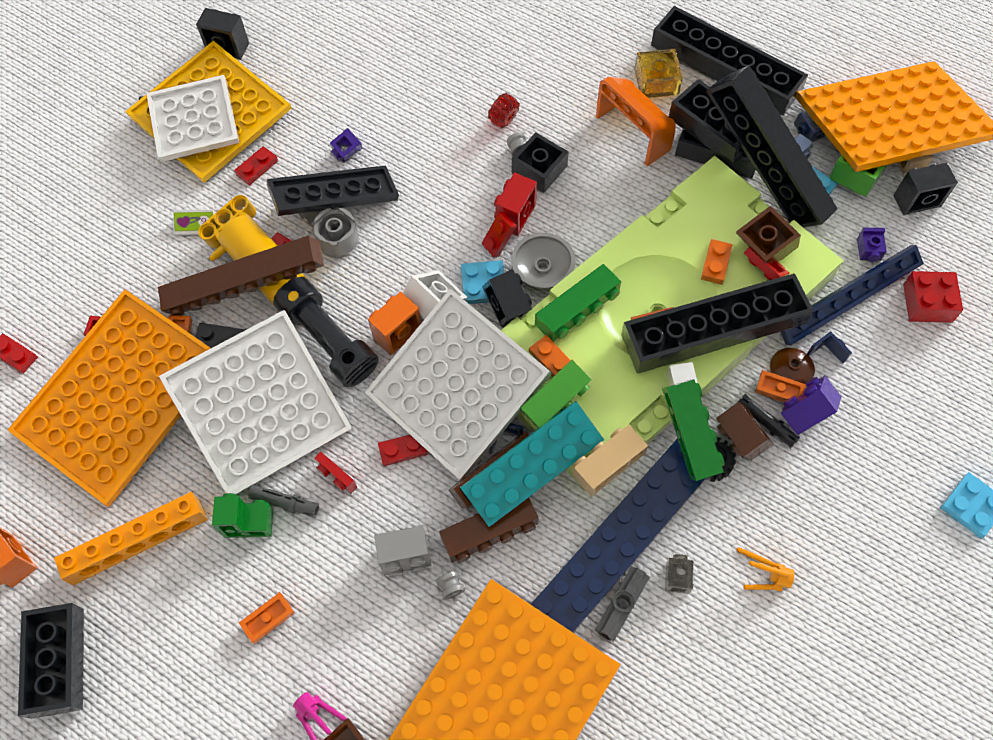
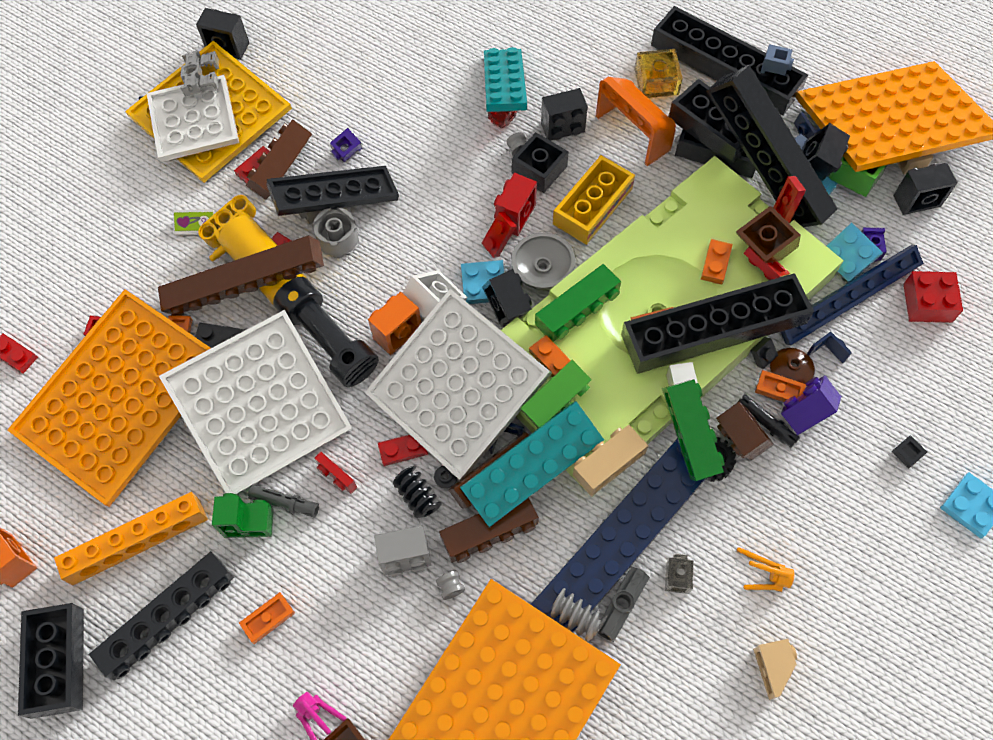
none -> black brick [88,551,235,681]
none -> light grey piece [180,51,219,96]
none -> reddish brown brick [245,119,312,200]
none -> black piece [393,466,442,518]
none -> black plate [434,466,457,489]
none -> teal plate [484,47,527,112]
none -> black brick [541,88,588,141]
none -> light grey piece [551,588,607,642]
none -> yellow brick [553,155,635,245]
none -> black plate [750,337,778,369]
none -> tan slope [753,639,797,700]
none -> sand blue brick [761,44,794,75]
none -> red plate [773,176,806,223]
none -> black brick [802,123,850,181]
none -> medium azure plate [827,223,883,282]
none -> black plate [891,435,928,469]

